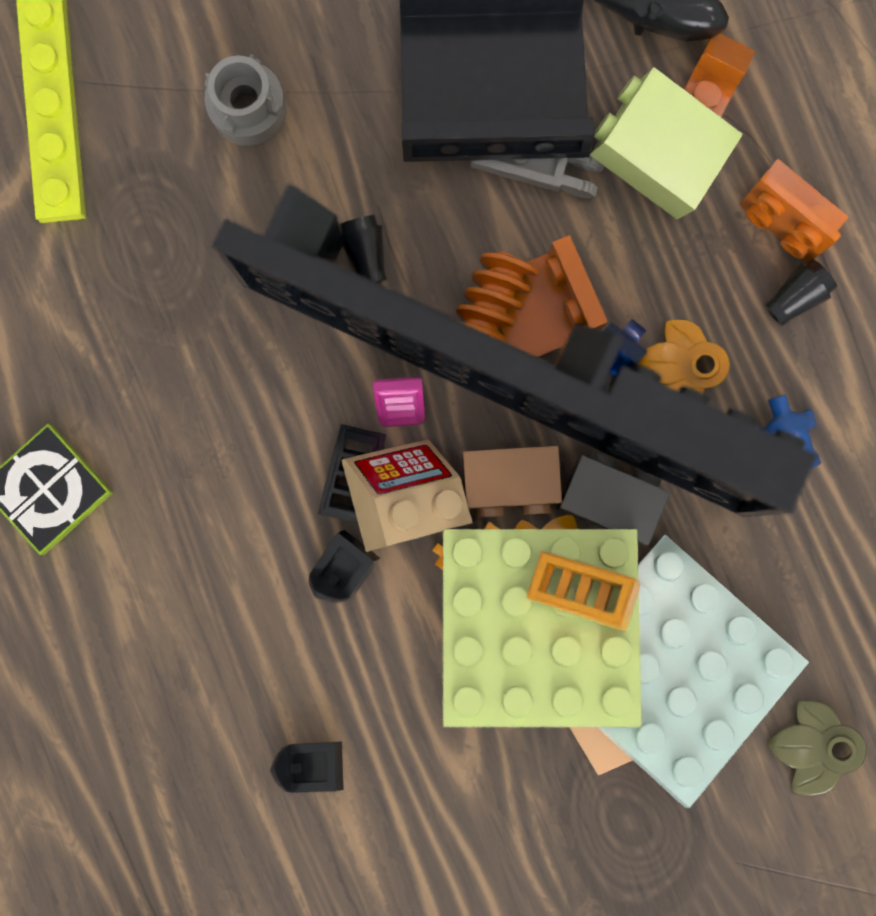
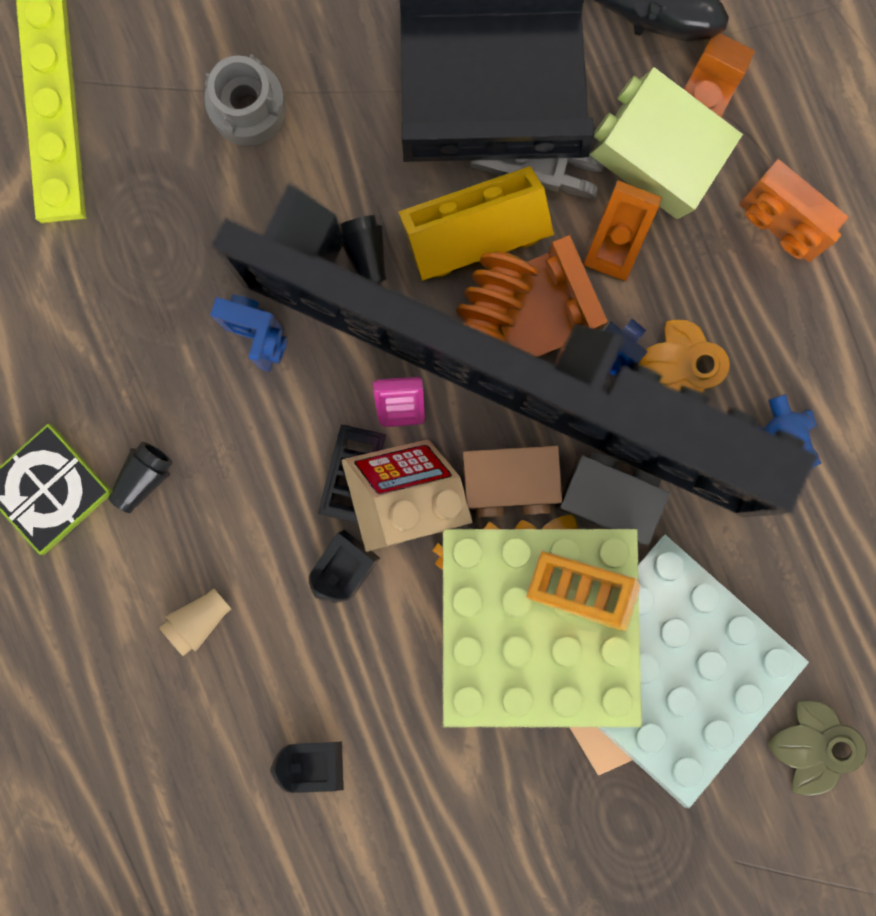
black cone [764,259,837,326] -> none
none -> black cone [108,442,173,513]
none -> tan cone [159,588,232,656]
none -> blue bracket [210,294,287,372]
none -> yellow brick [398,166,554,281]
none -> orange slope [583,180,662,281]

